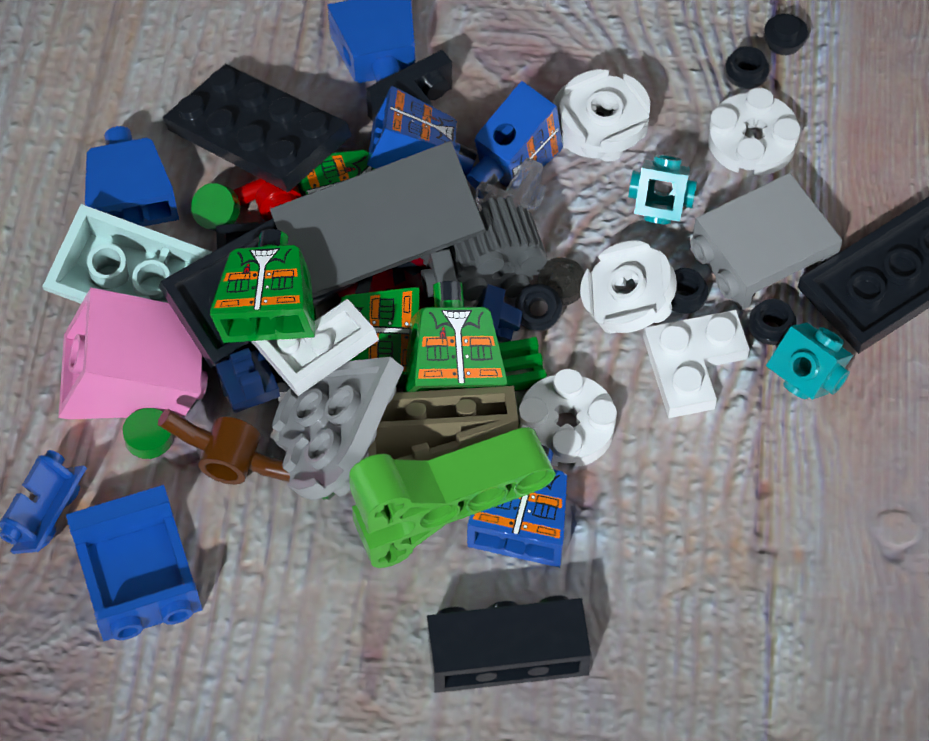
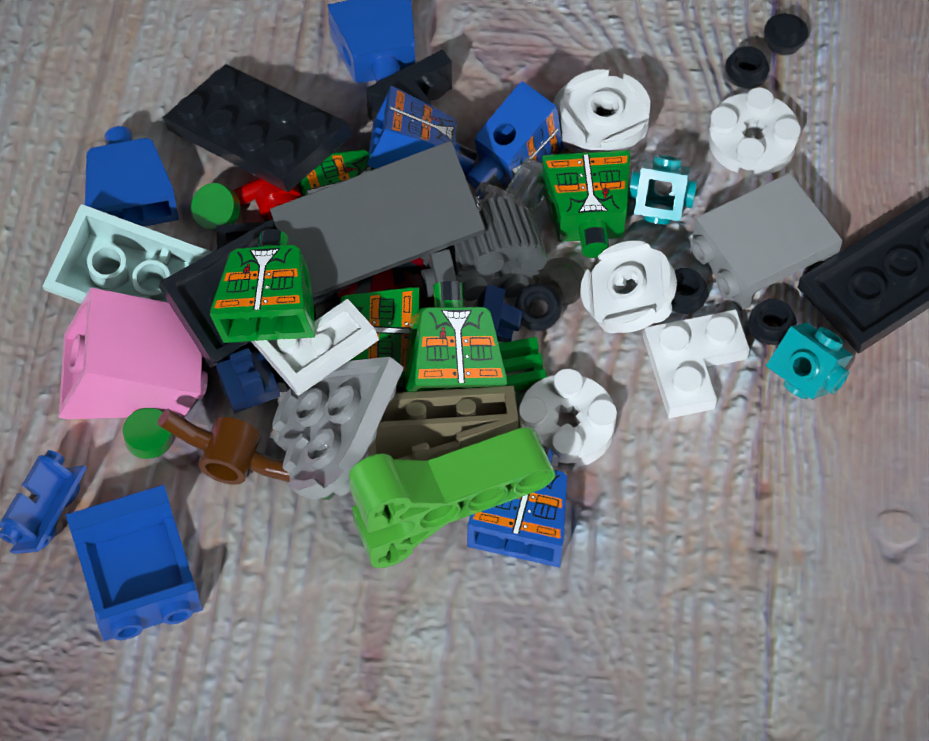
black brick [427,595,591,693] -> none
none -> green torso [541,150,630,258]

